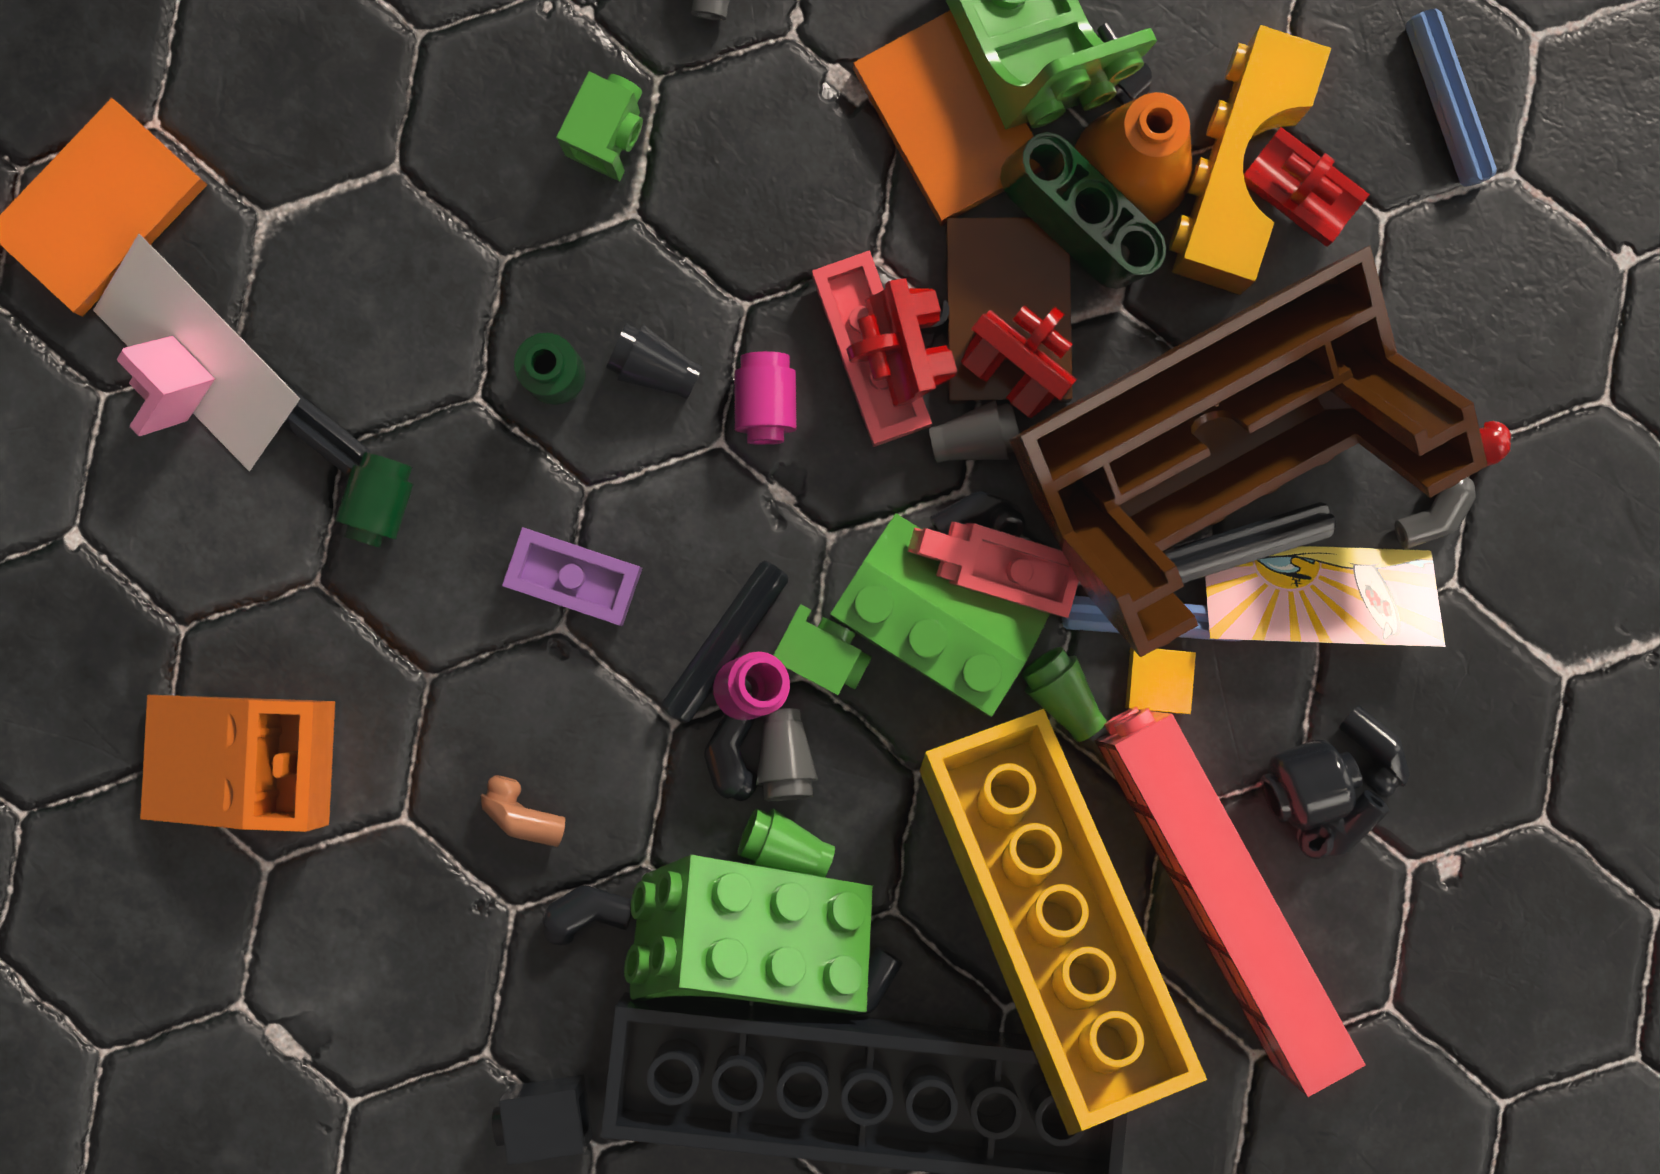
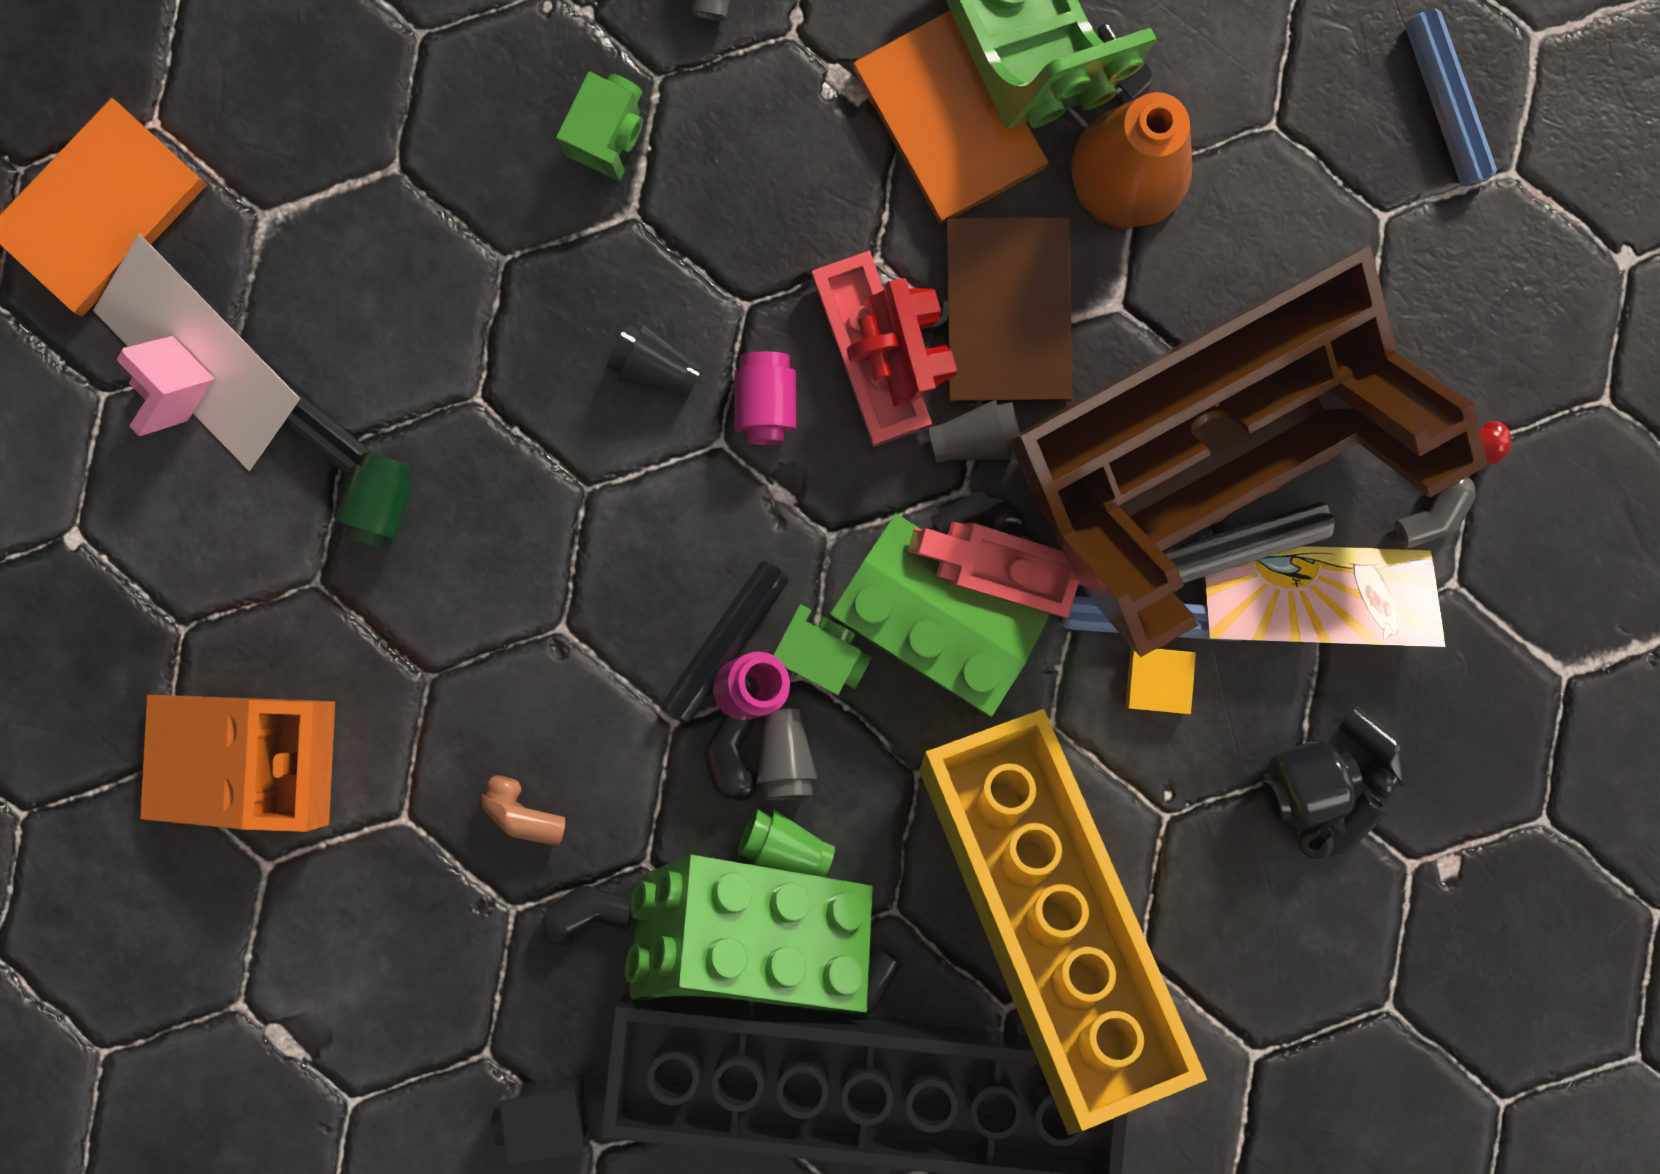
medium lavender plate [502,527,643,626] -> none
dark green brick [514,333,586,405] -> none
red hips [961,305,1077,418] -> none
dark green beam [1000,132,1166,289] -> none
bright green cone [1021,647,1107,742] -> none
coral brick [1094,707,1366,1097] -> none
yellow arch [1169,25,1331,295] -> none
red hips [1244,127,1370,247] -> none

